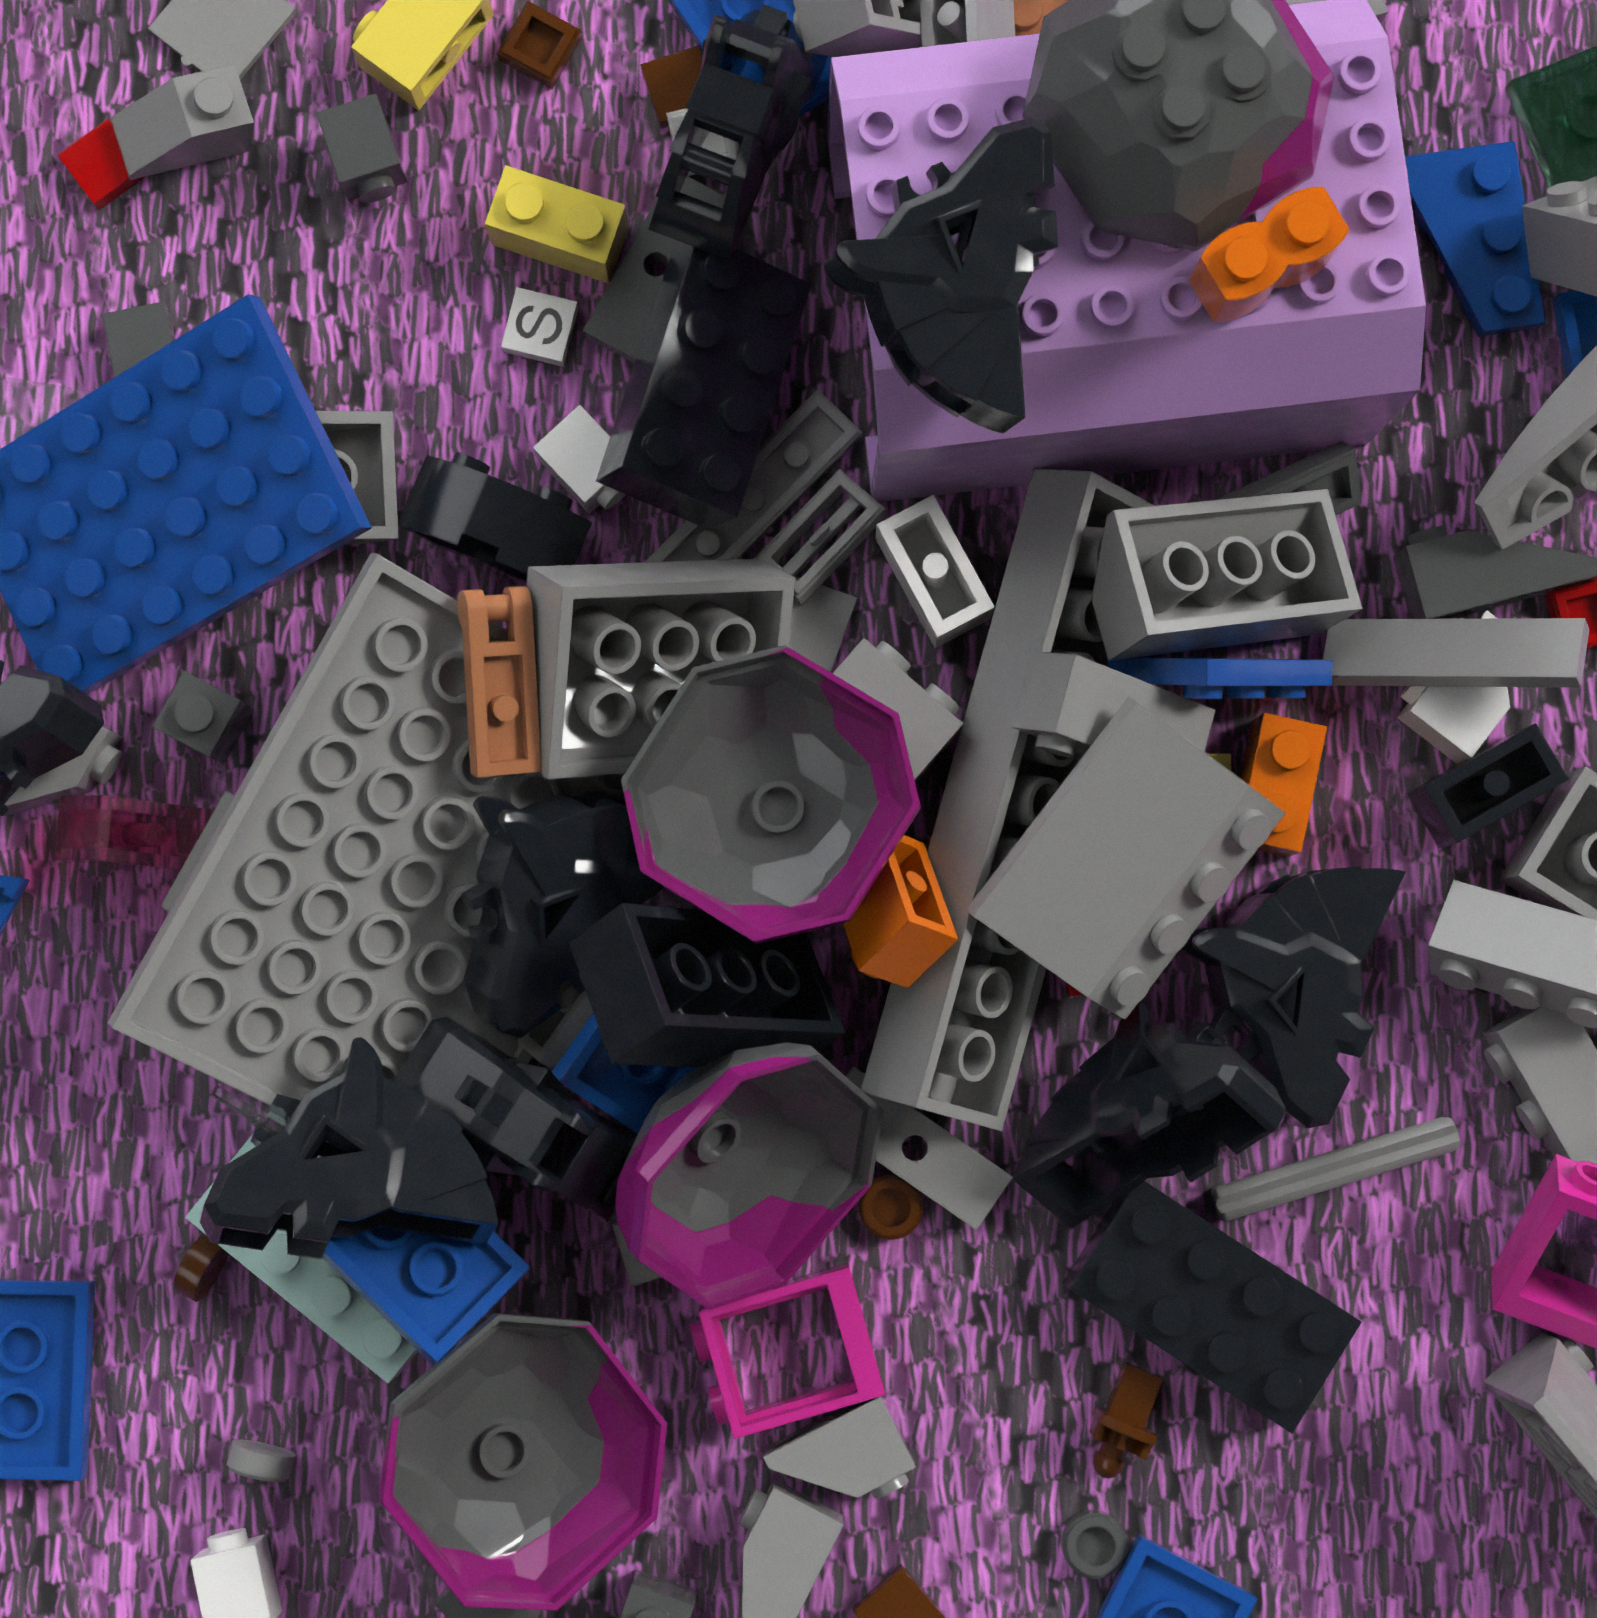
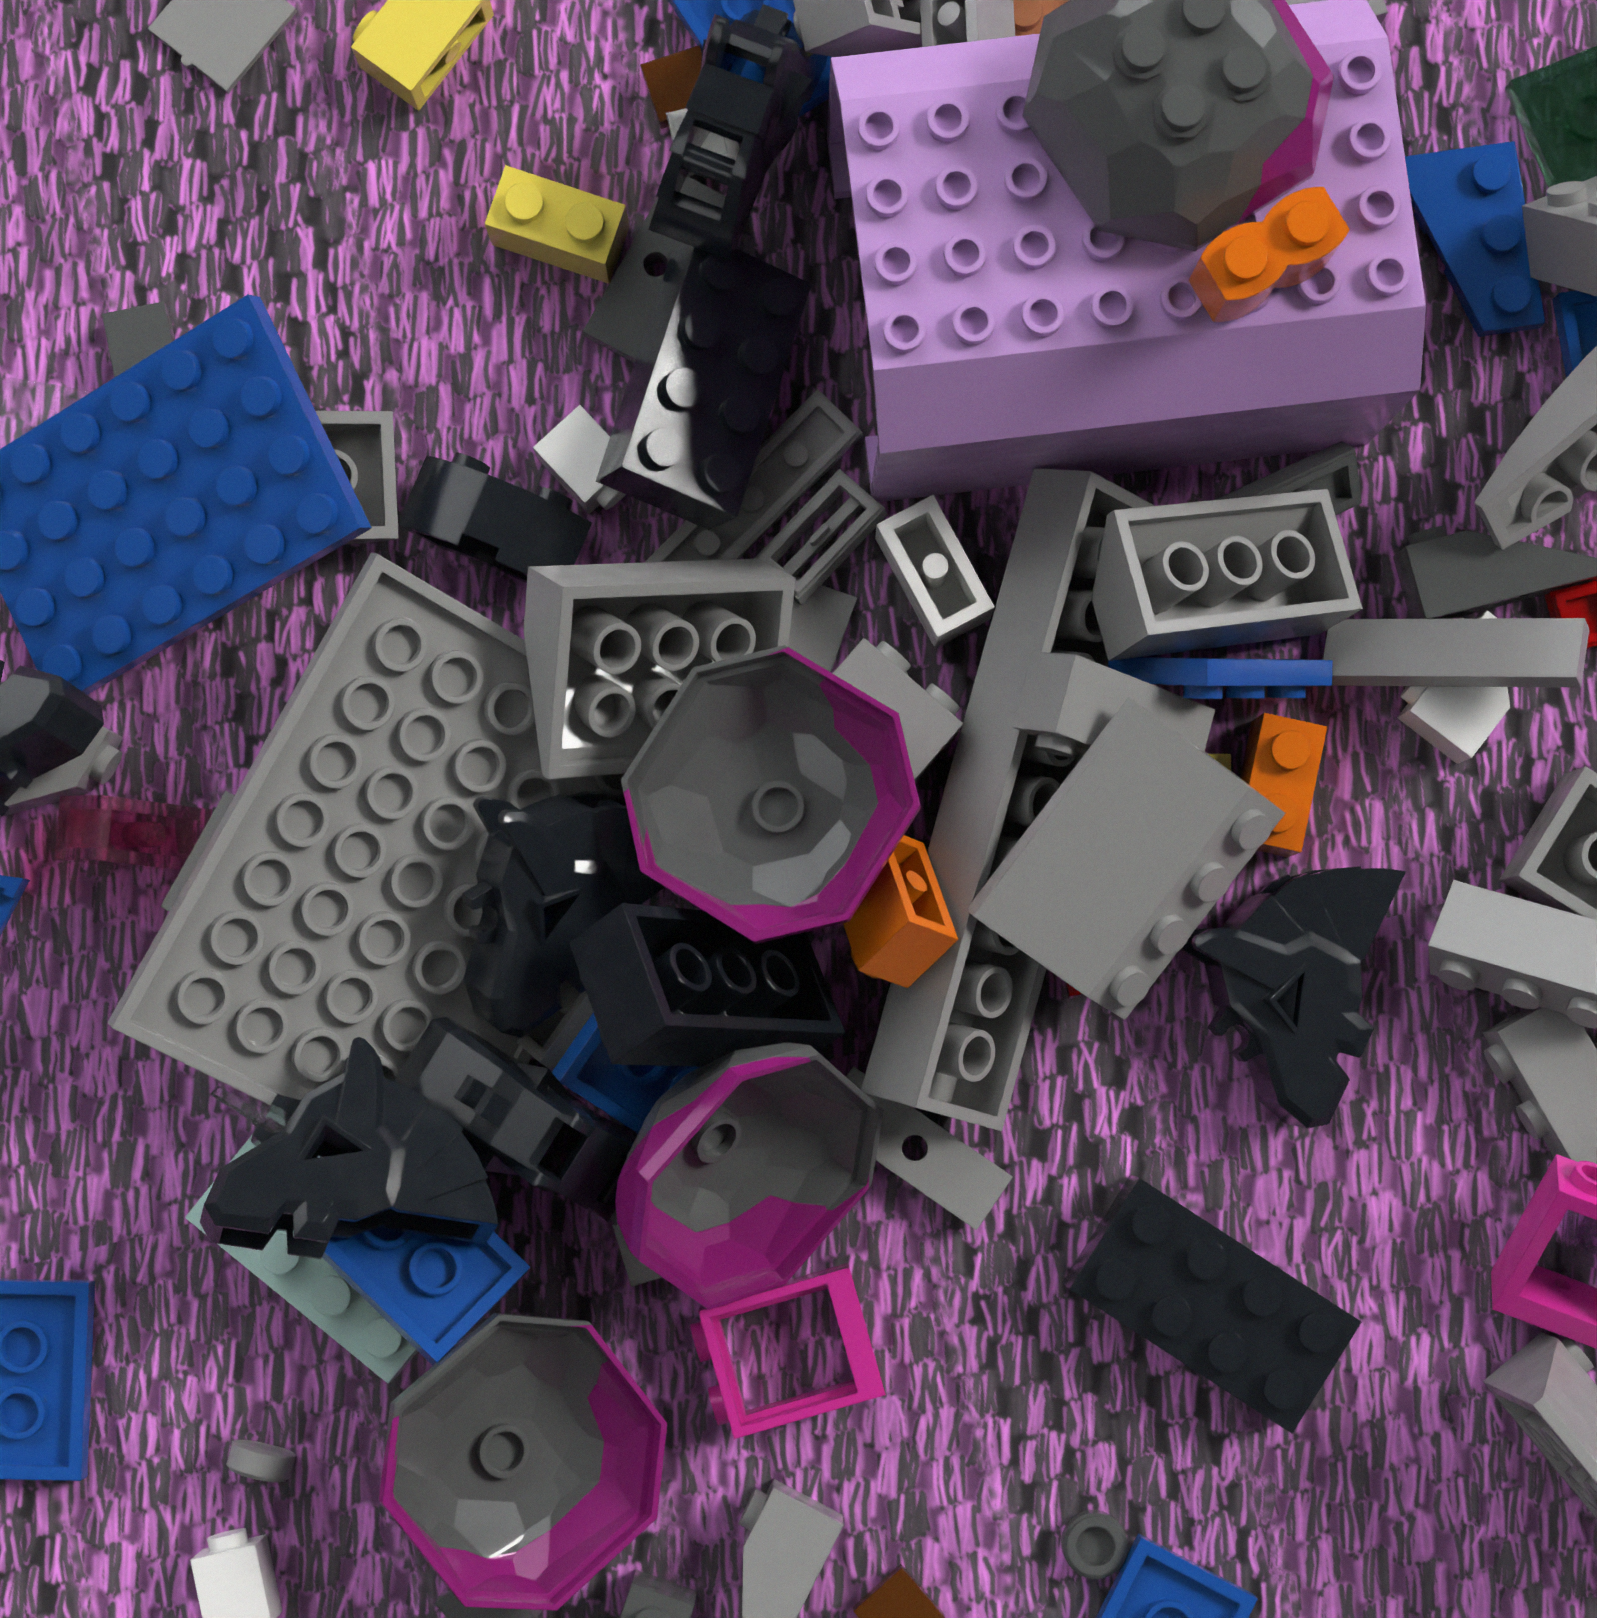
red tile [57,119,146,210] -> none
light grey slope [111,64,254,180] -> none
dark grey brick [153,670,254,764] -> none
reddish brown tile [174,1234,229,1302] -> none
dark grey brick [316,93,407,203] -> none
nougat plate [457,586,542,778] -> none
reddish brown tile [497,1,583,89] -> none
white tile [501,287,579,367] -> none
light grey slope [763,1396,916,1499] -> none
black animal [824,117,1058,434] -> none
reddish brown tile [858,1174,923,1240] -> none
black animal [1012,1001,1286,1229] -> none
reddish brown piece [1089,1361,1163,1479] -> none
light grey axle [1211,1117,1460,1221] -> none
black brick [1407,723,1569,848] -> none

